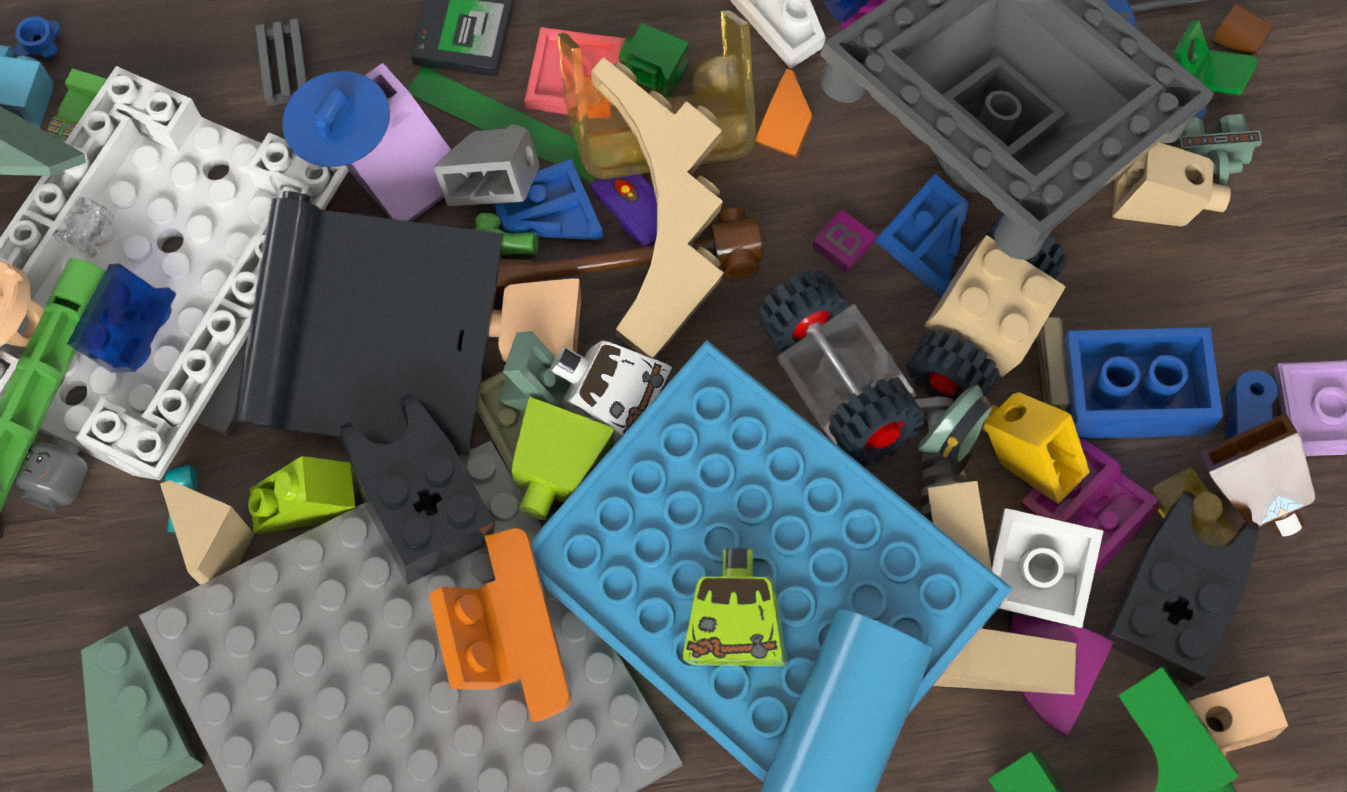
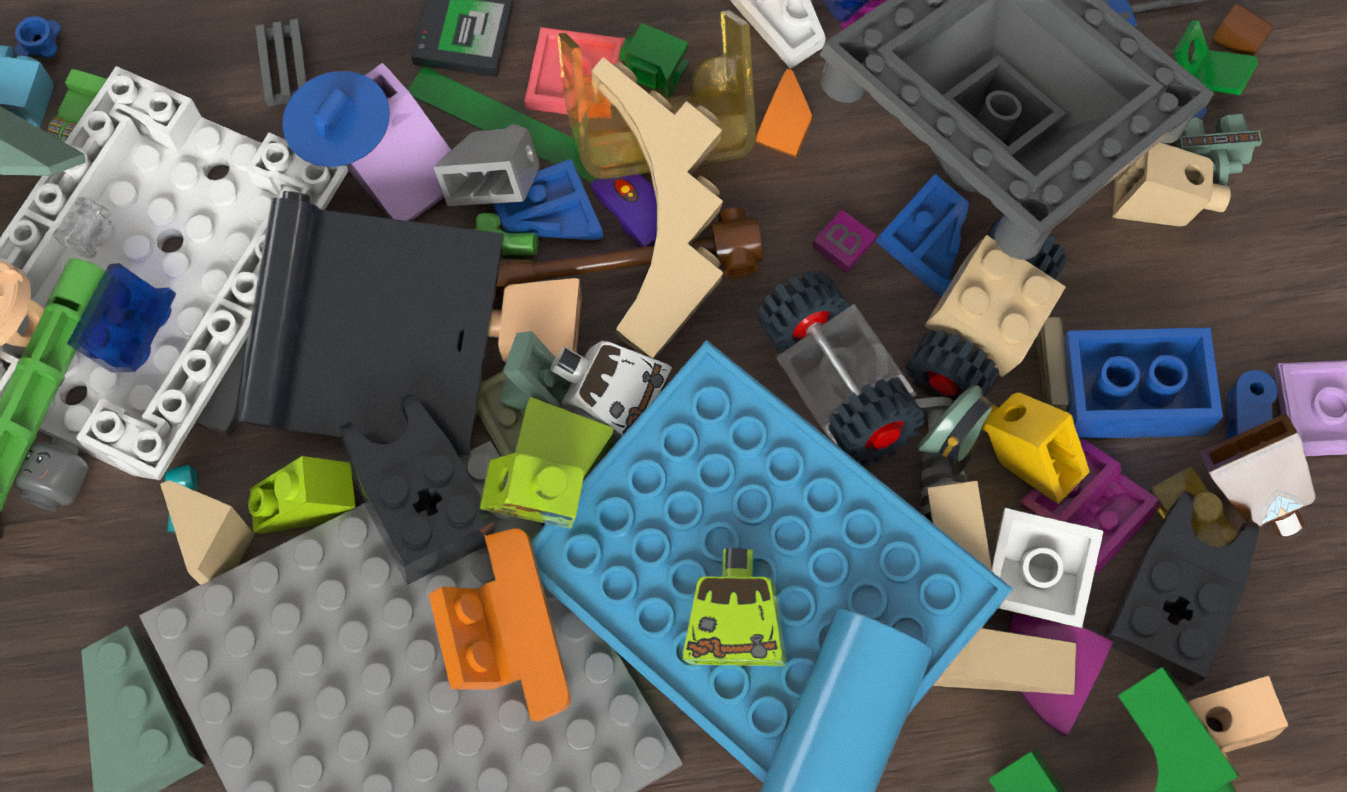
none -> lime torso [479,453,585,529]

